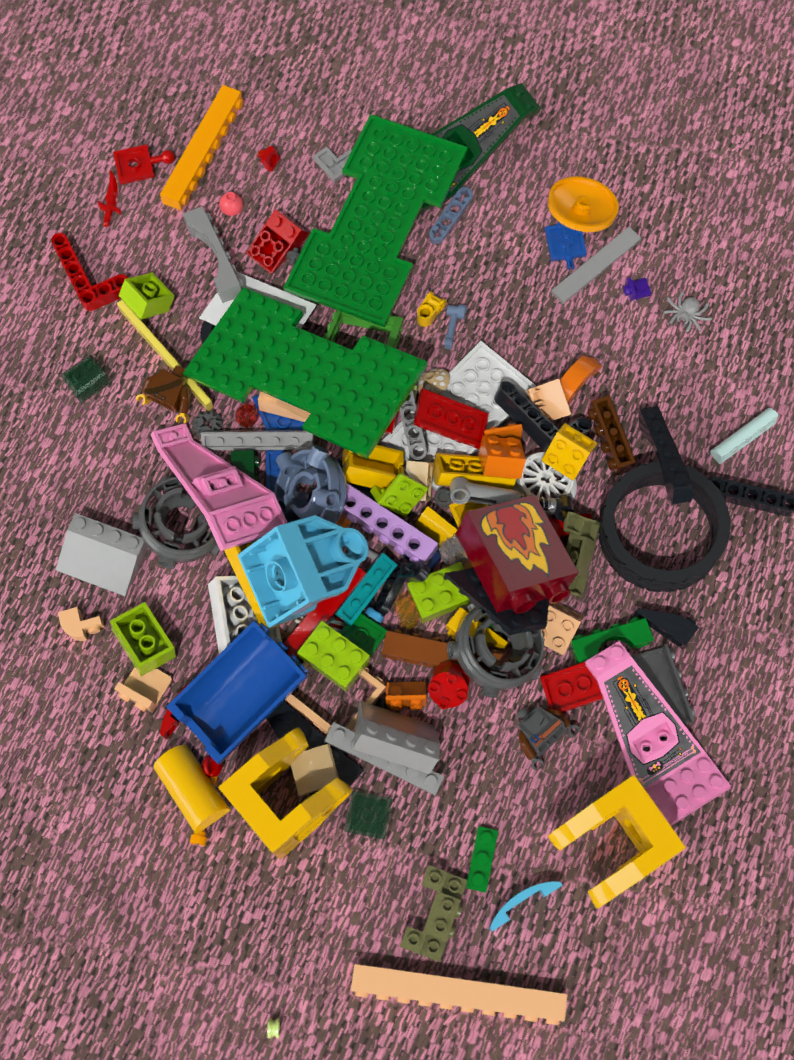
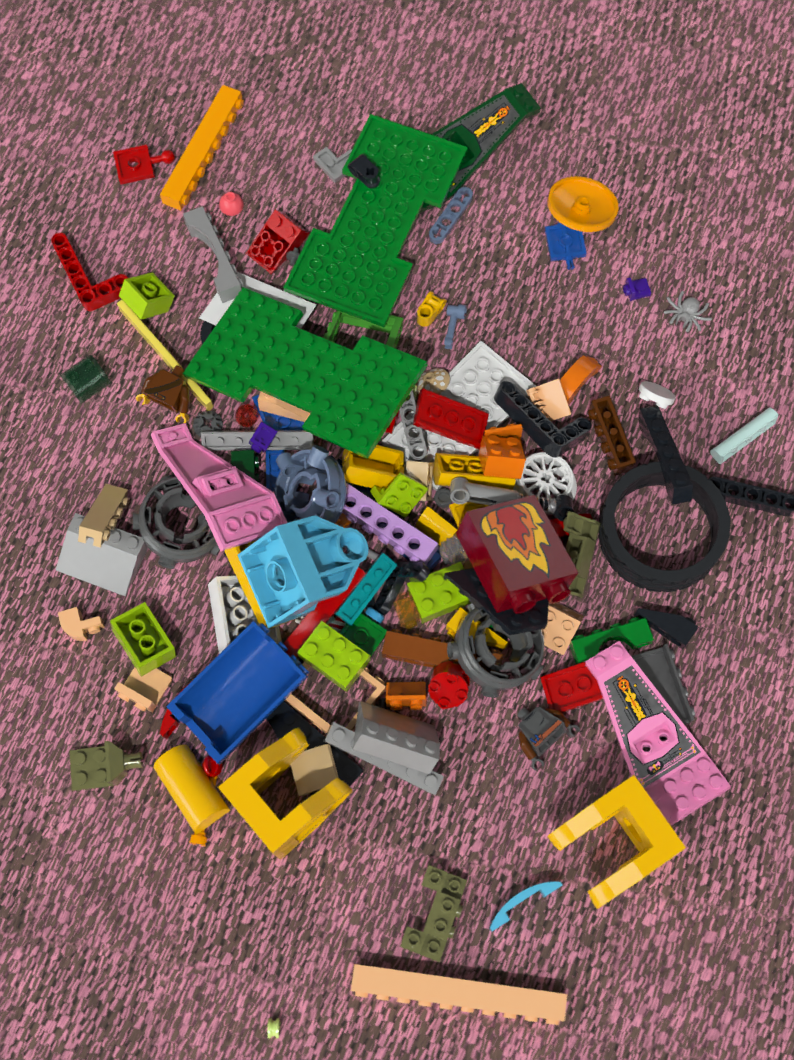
red piece [97,170,122,227] -> none
red tile [257,146,280,172] -> none
clear green tile [344,791,392,840] -> none
green plate [466,826,498,893] -> none
yellow bracket [542,423,597,480] -> none
light grey tile [551,227,641,305] -> none
none -> olive plate [70,741,143,791]
none -> tan brick [78,484,130,548]
none -> dark purple bracket [249,422,278,453]
none -> black piece [348,154,380,189]
none -> white tile [639,381,676,409]

